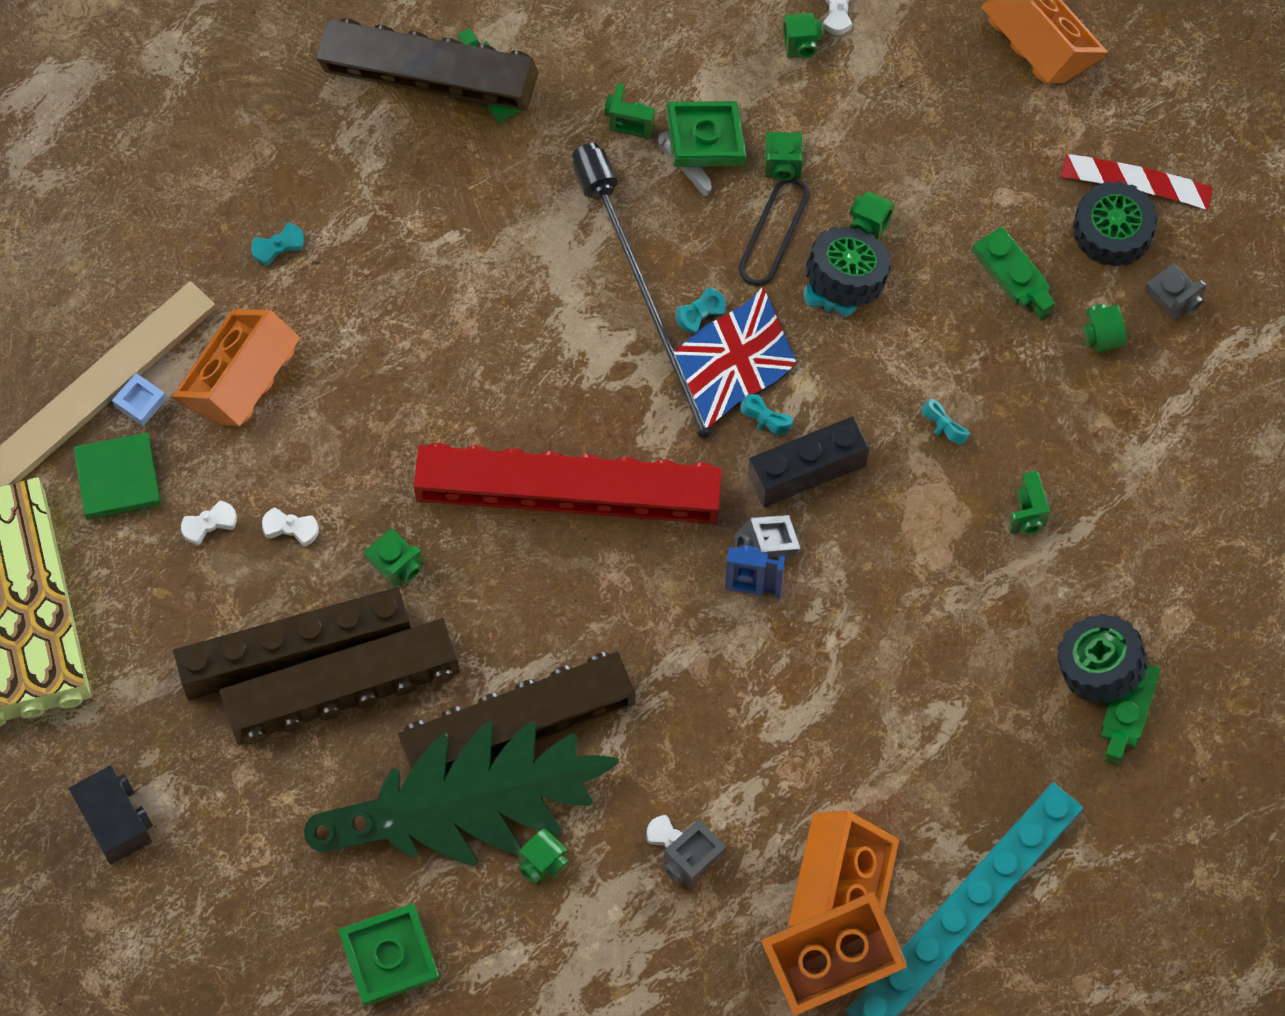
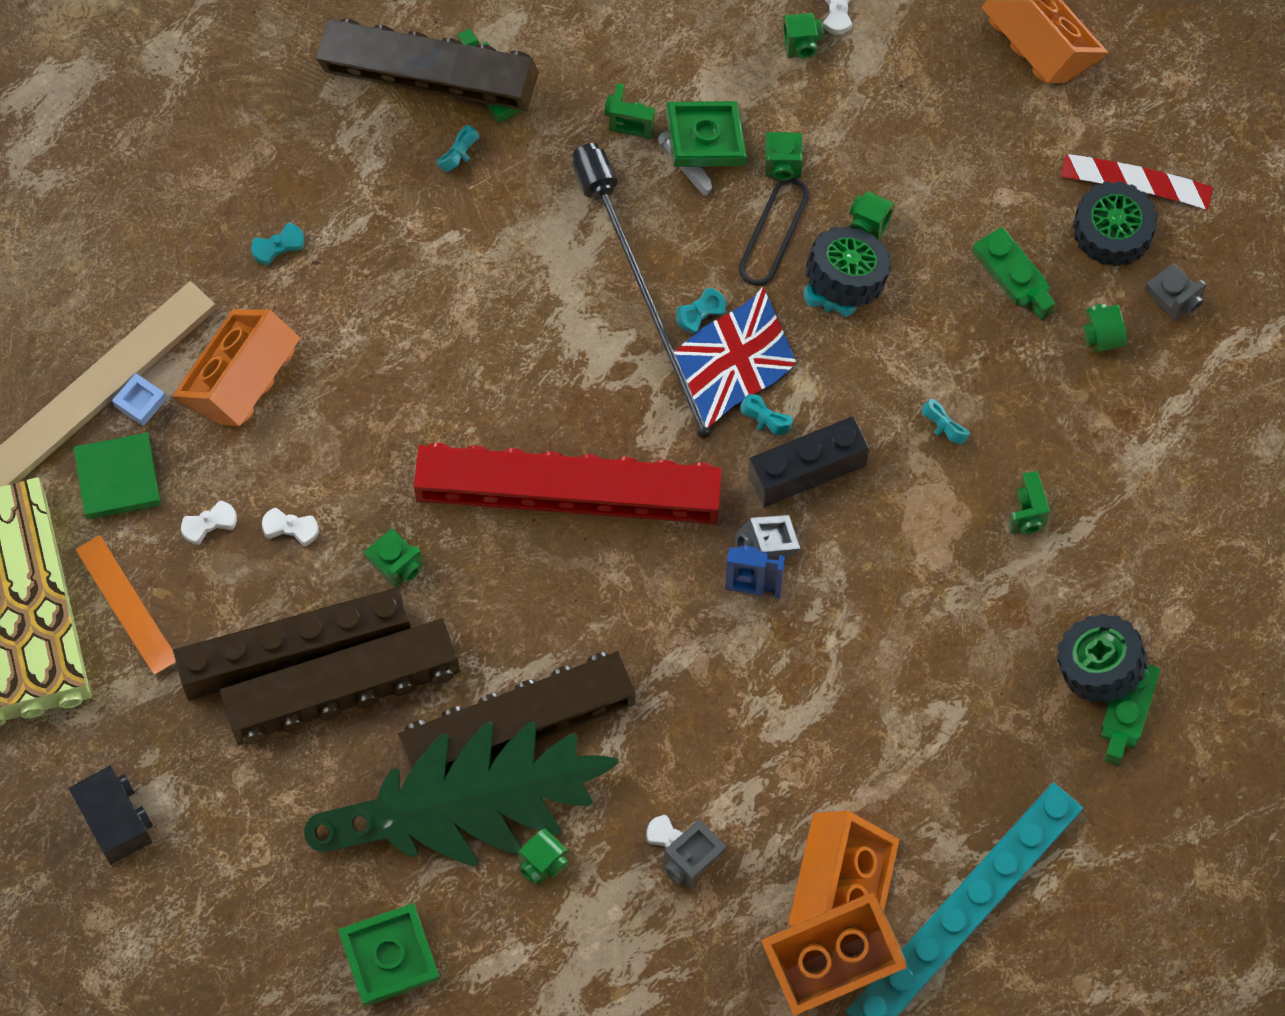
none -> orange sticker [76,535,176,674]
none -> teal piece [436,125,479,172]

